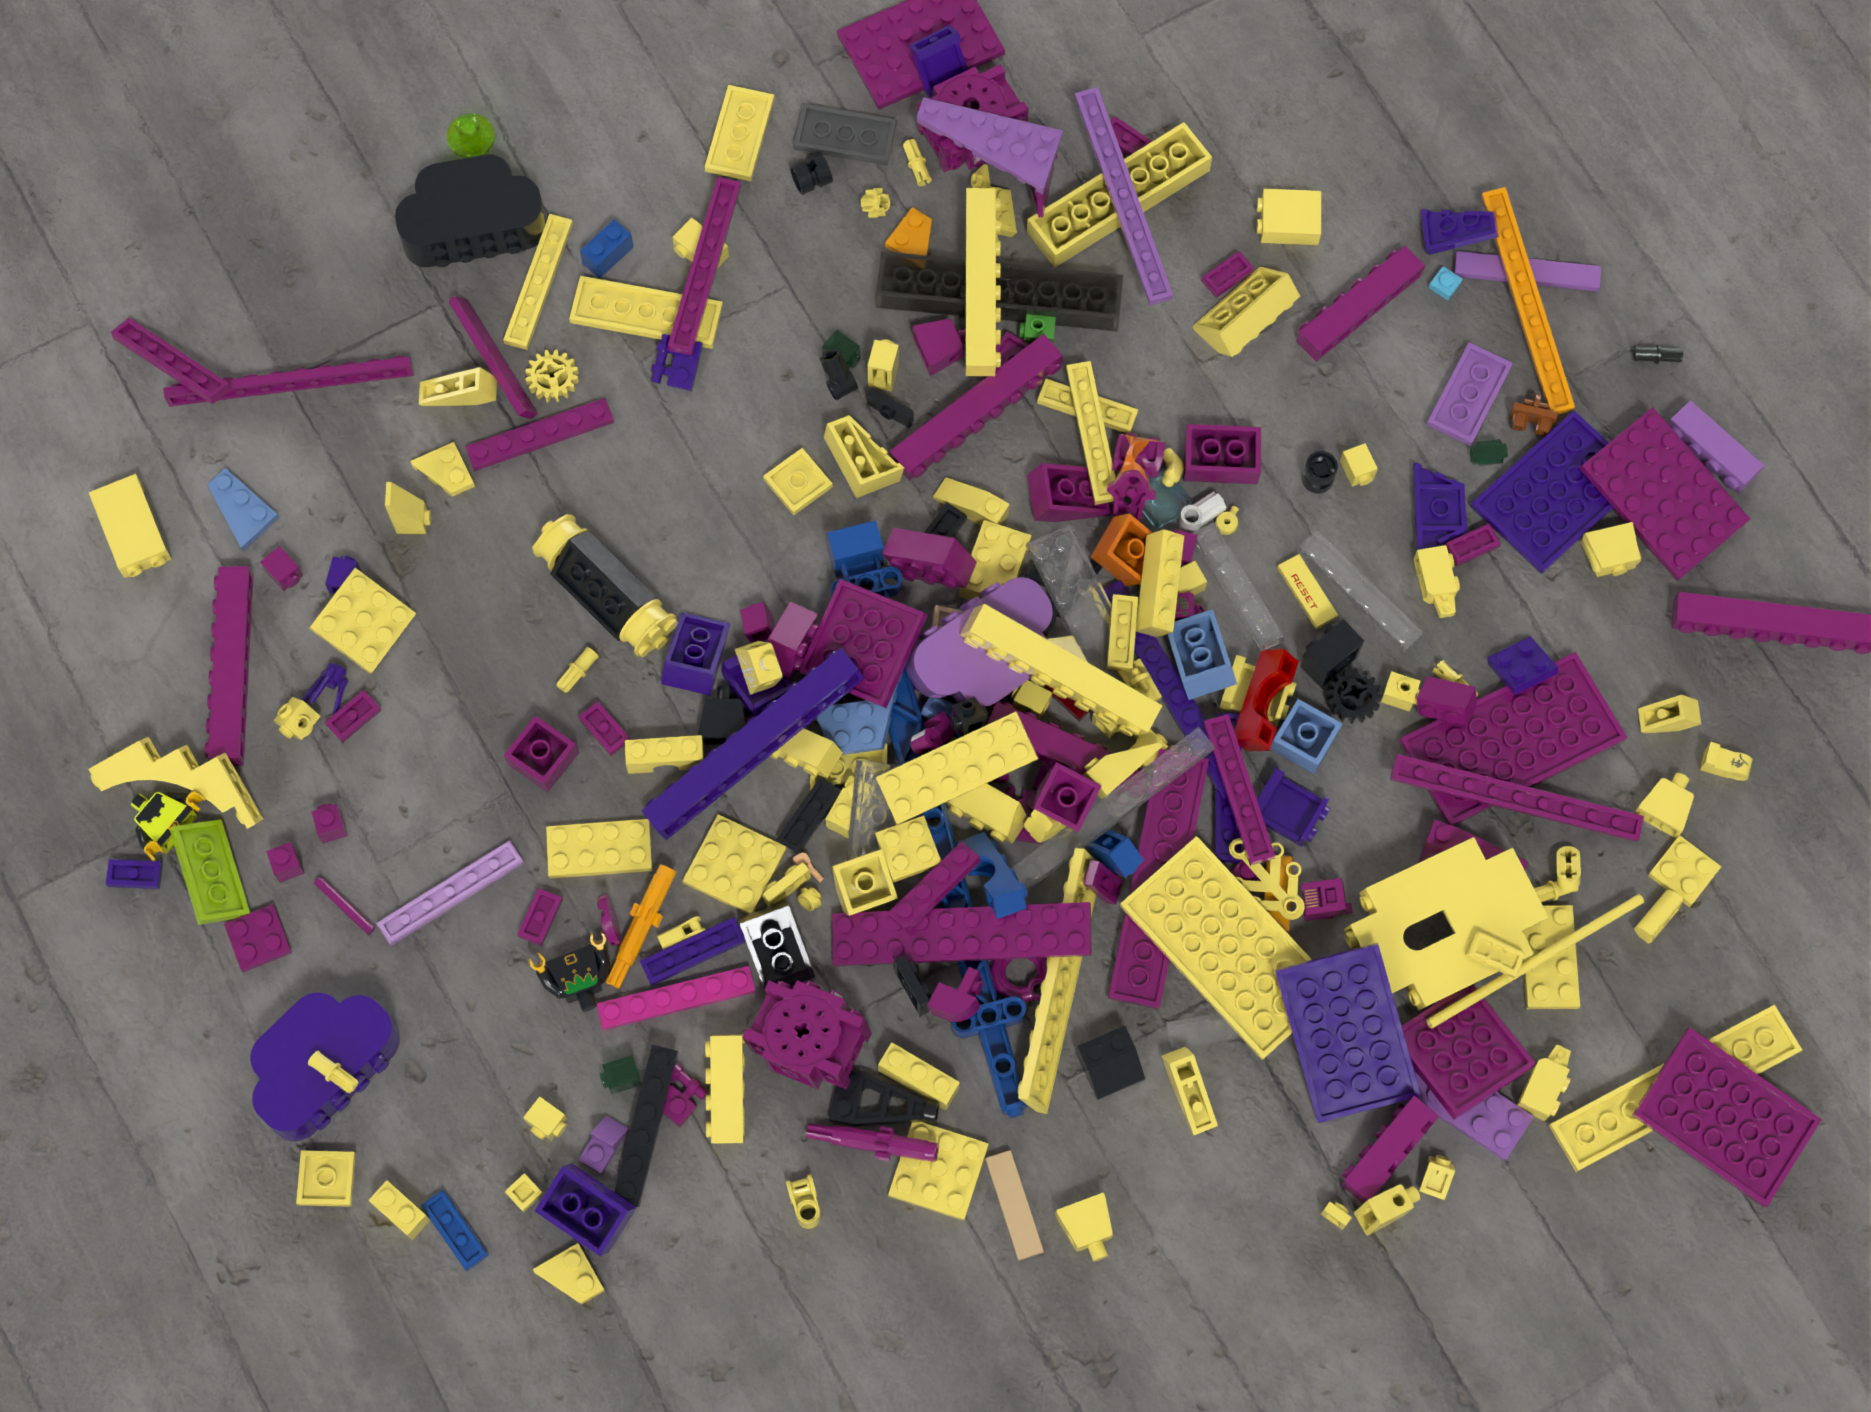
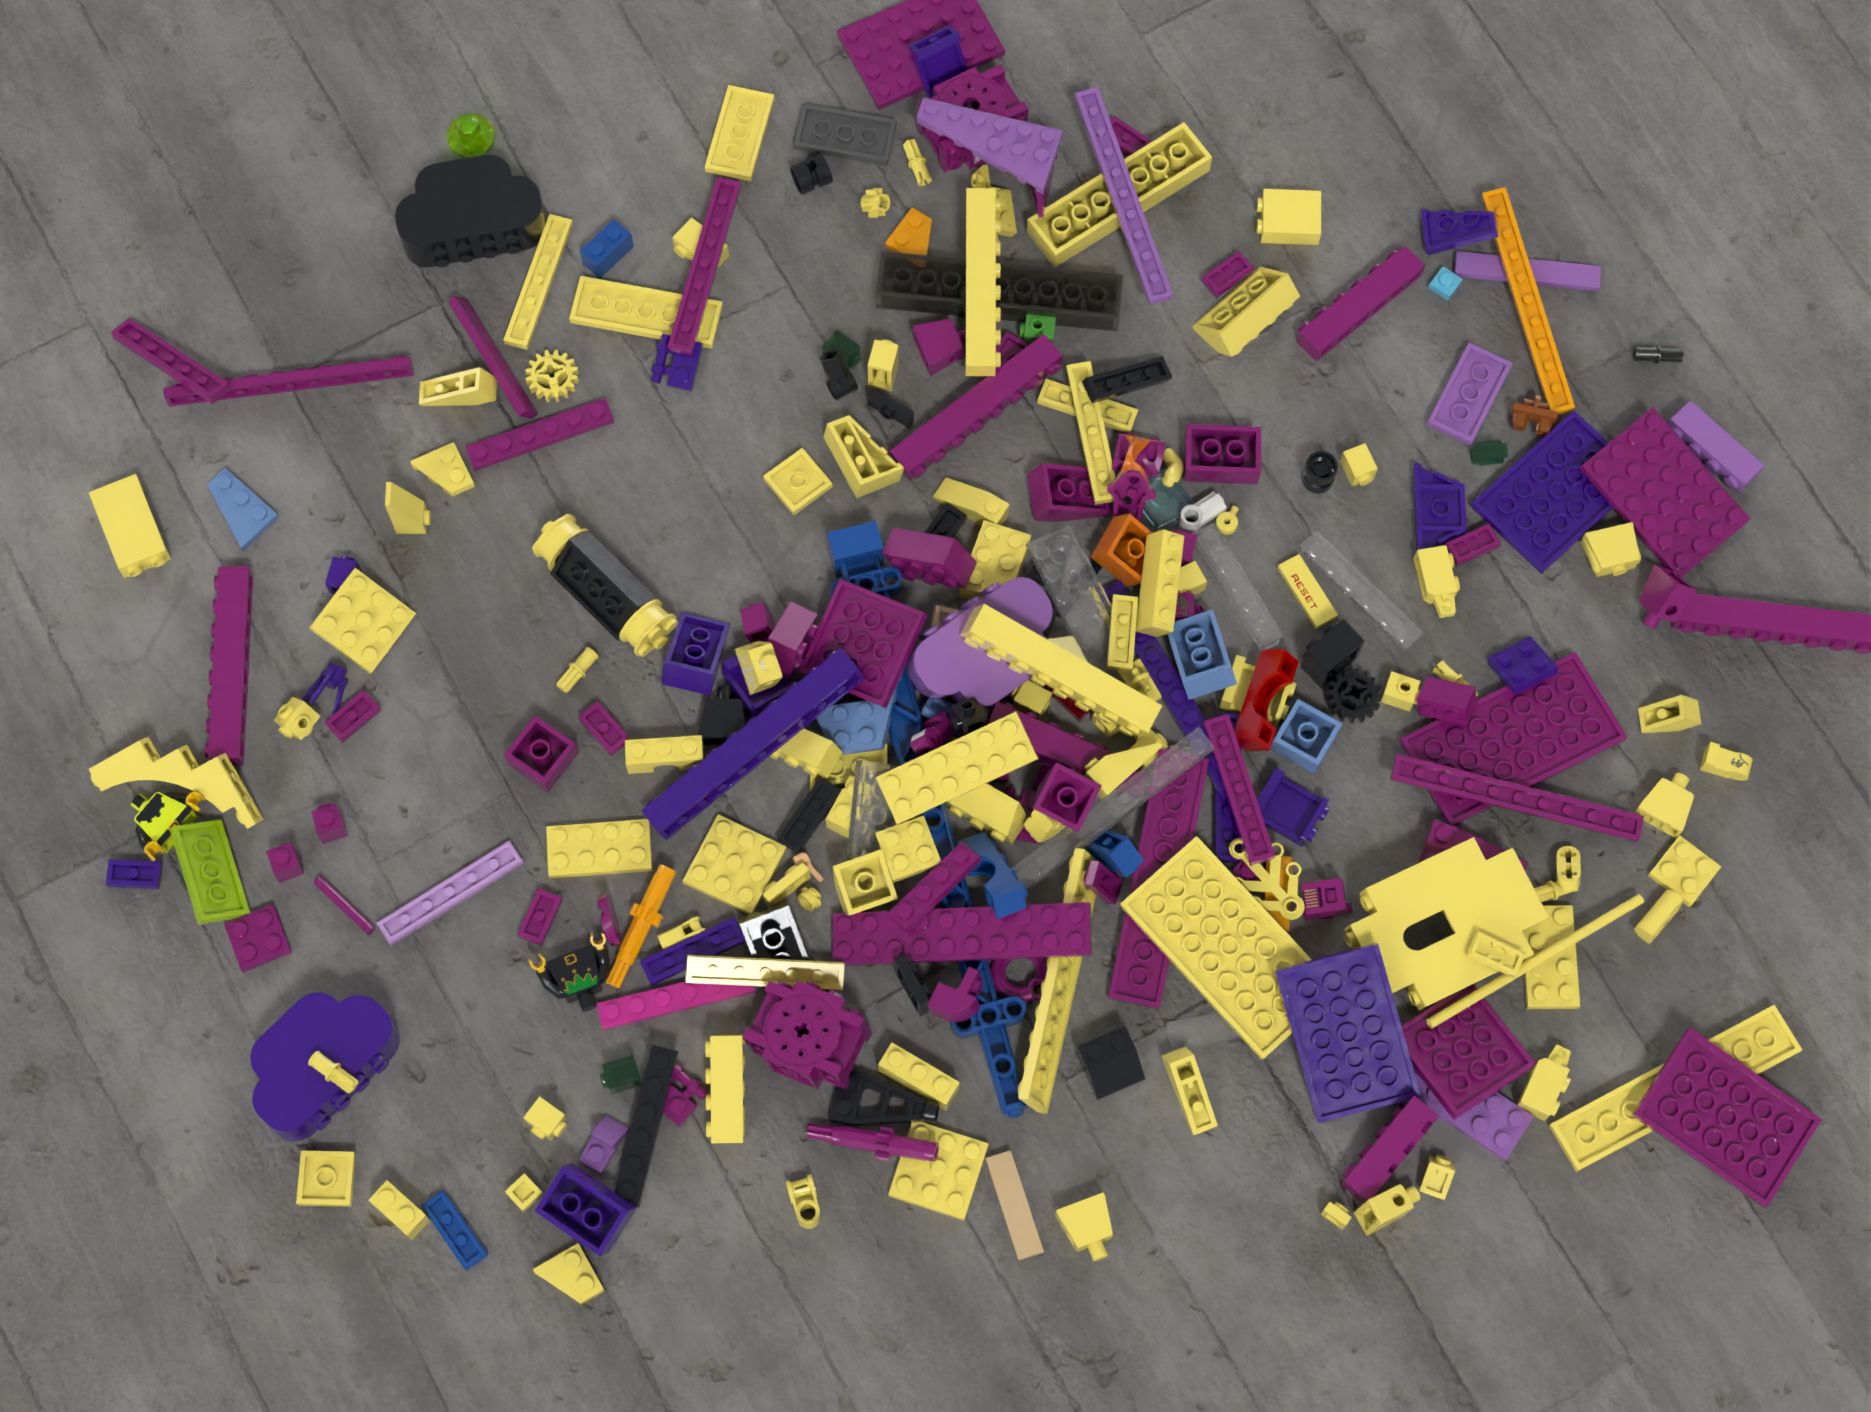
magenta brick [260,546,303,591] -> none
none -> light yellow plate [685,955,845,990]
none -> black plate [1082,356,1173,404]
none -> magenta torso [1639,564,1697,629]

